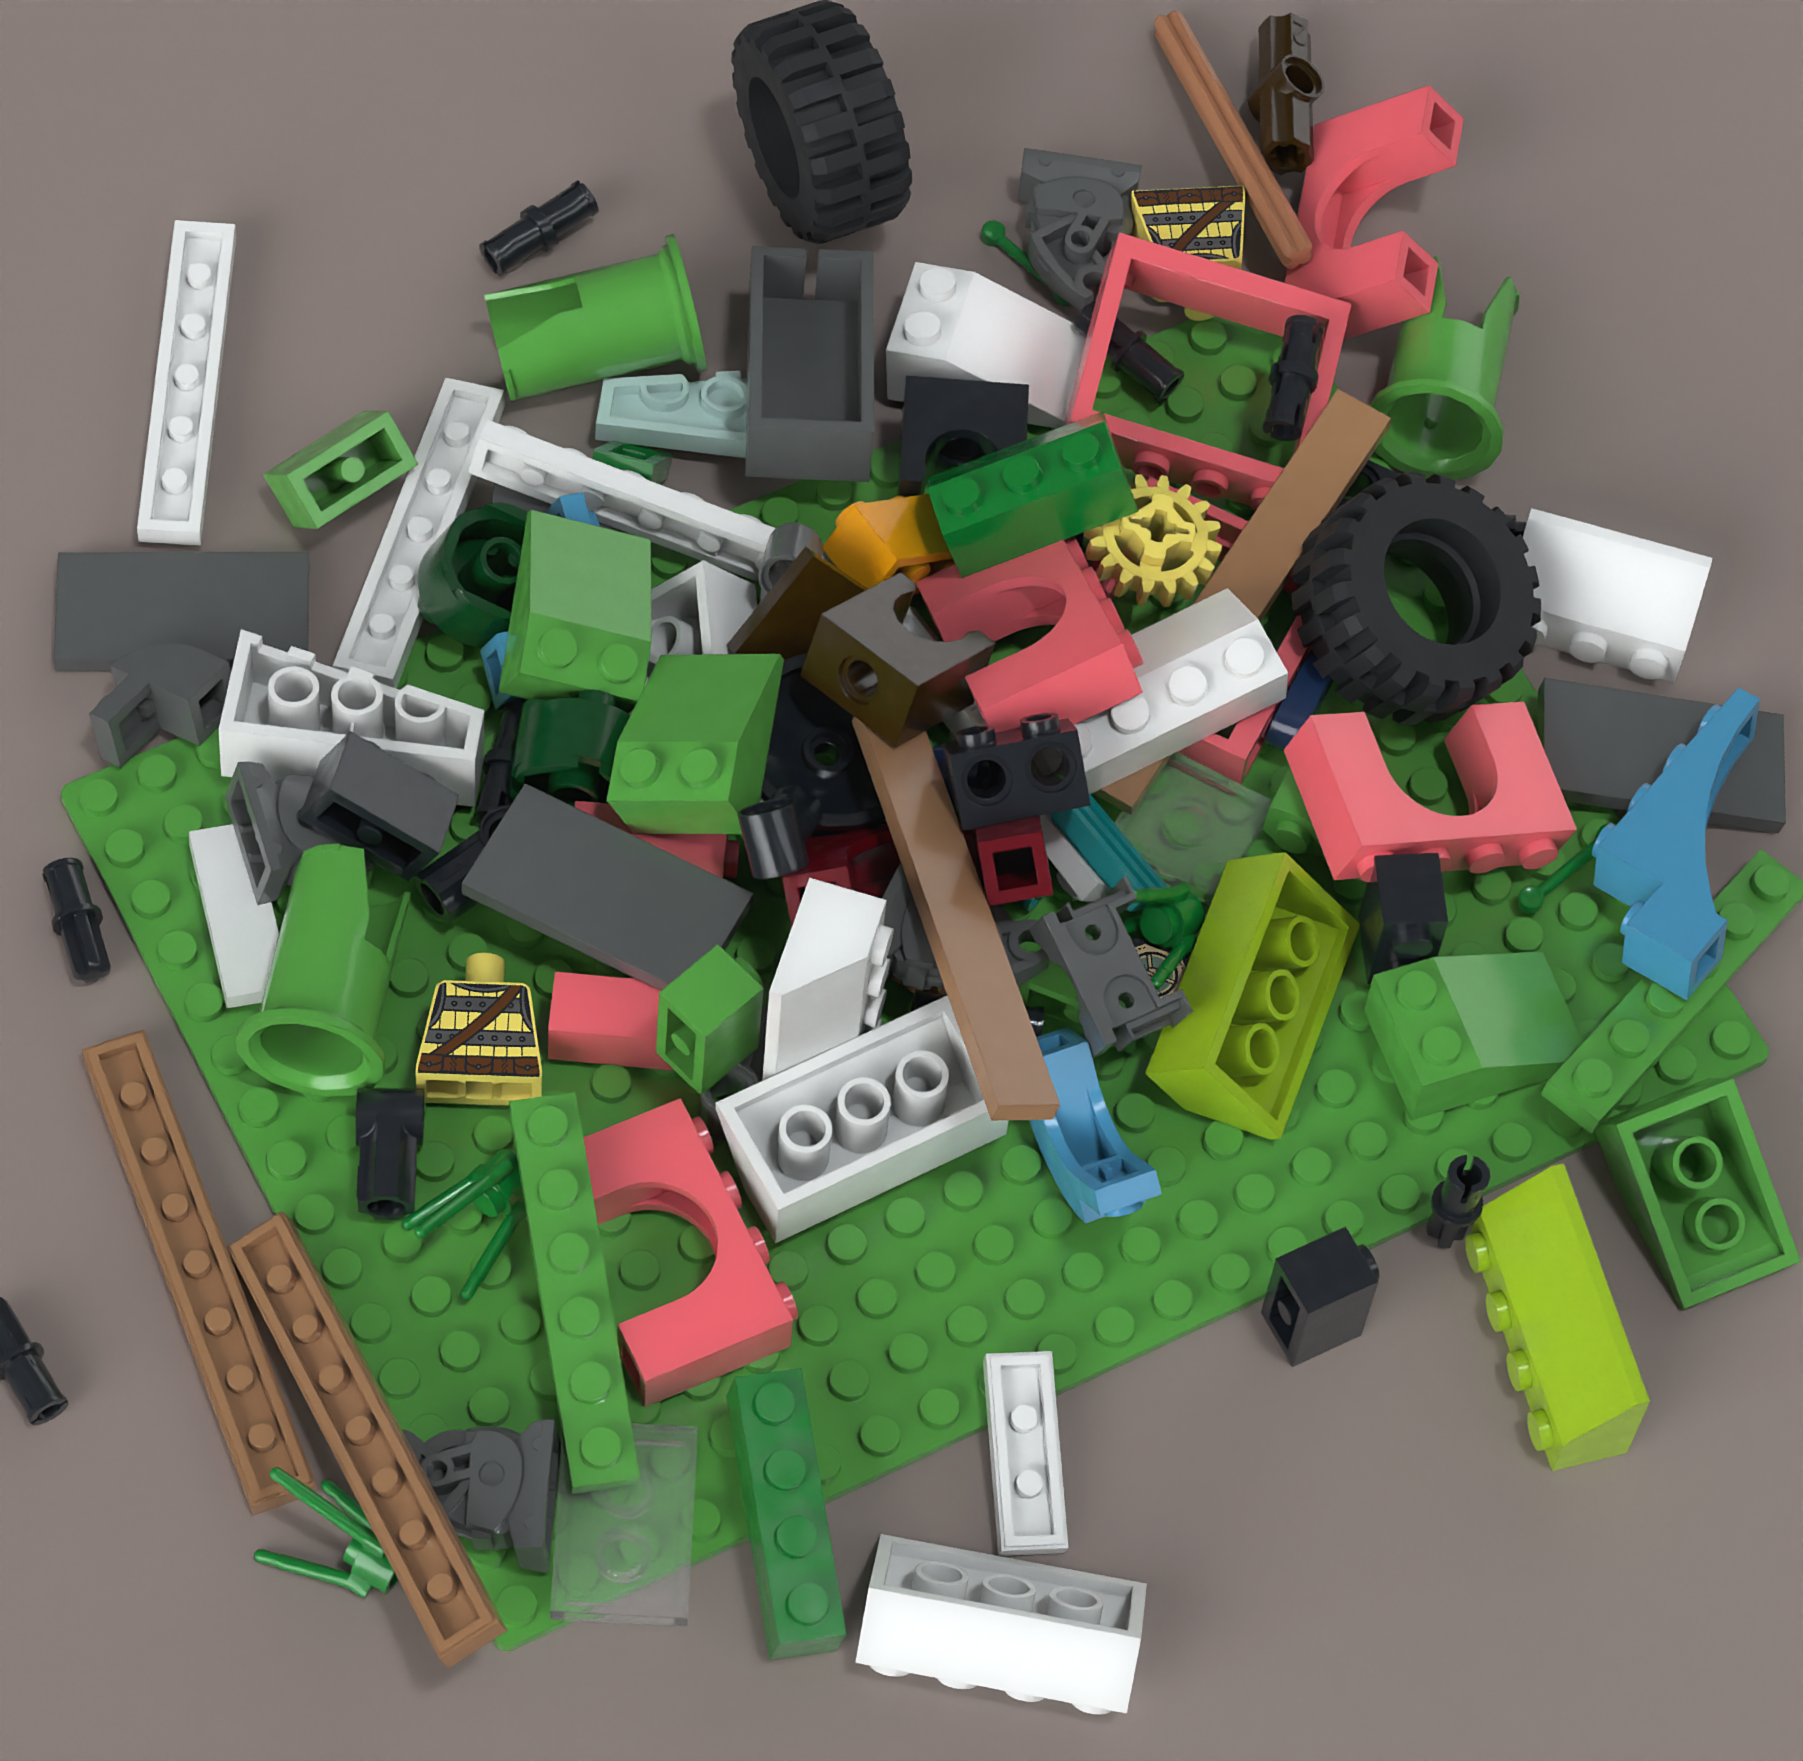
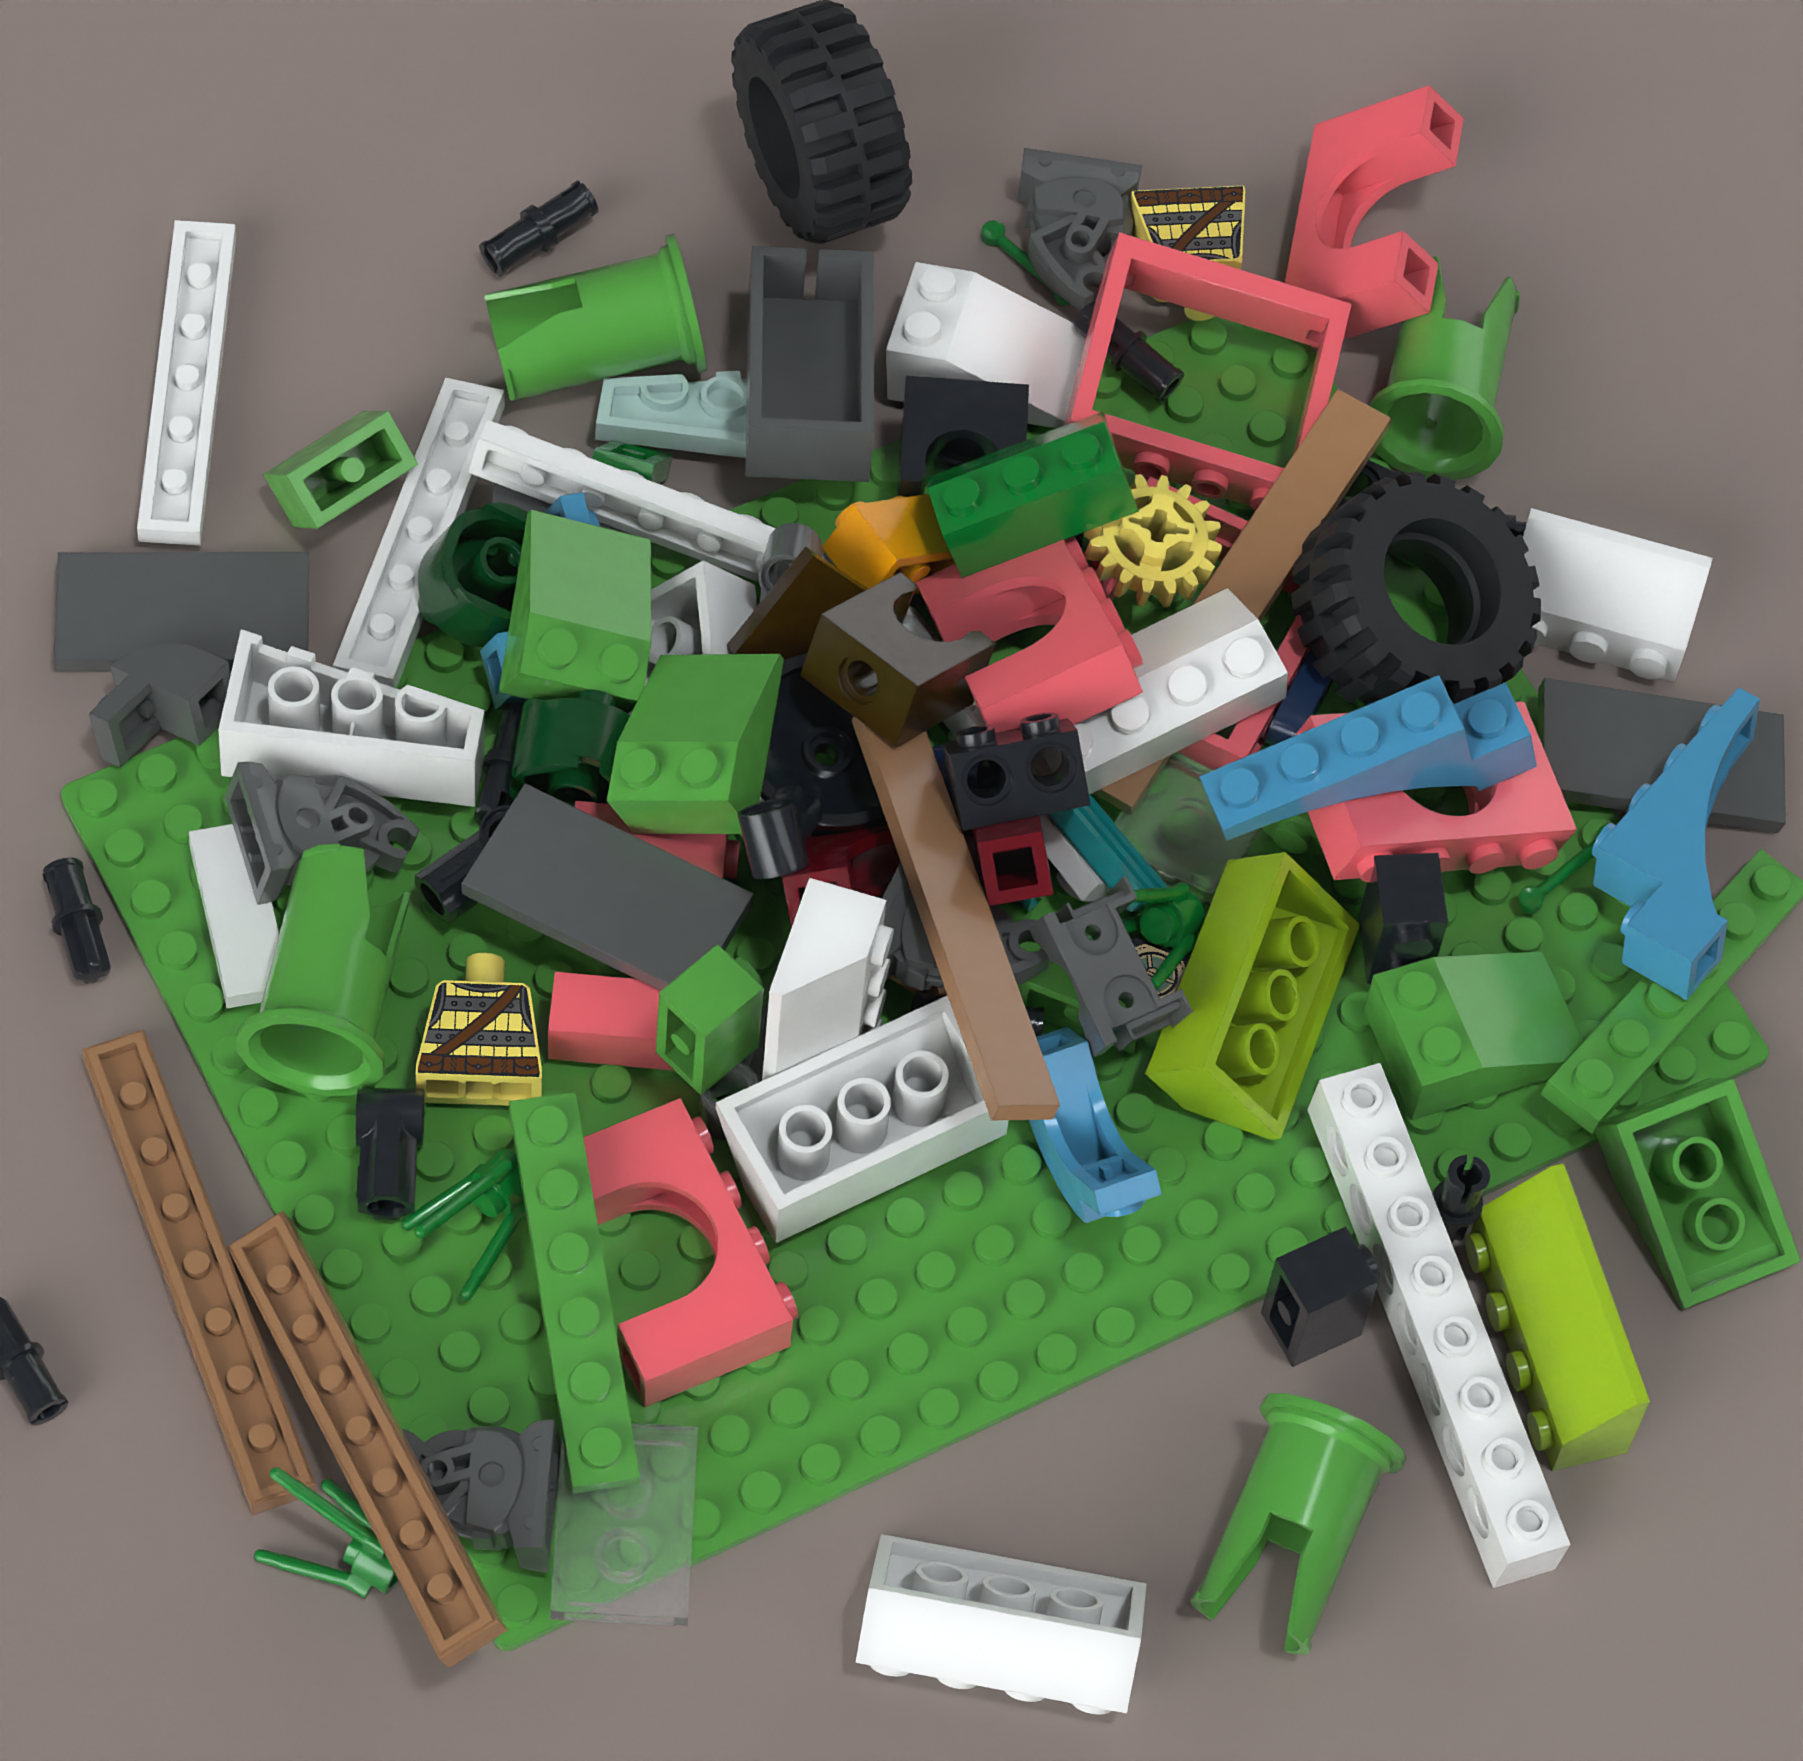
black brick [299,731,460,882] -> none
green brick [726,1368,847,1661] -> none
white tile [983,1351,1068,1556] -> none
nougat axle [1154,10,1312,269] -> none
dark brown piece [1247,13,1325,176] -> none
black pin [1262,315,1325,441] -> none
none -> bright green piece [1190,1393,1406,1655]
none -> dark azure arch [1199,675,1537,841]
none -> white brick [1308,1063,1571,1588]

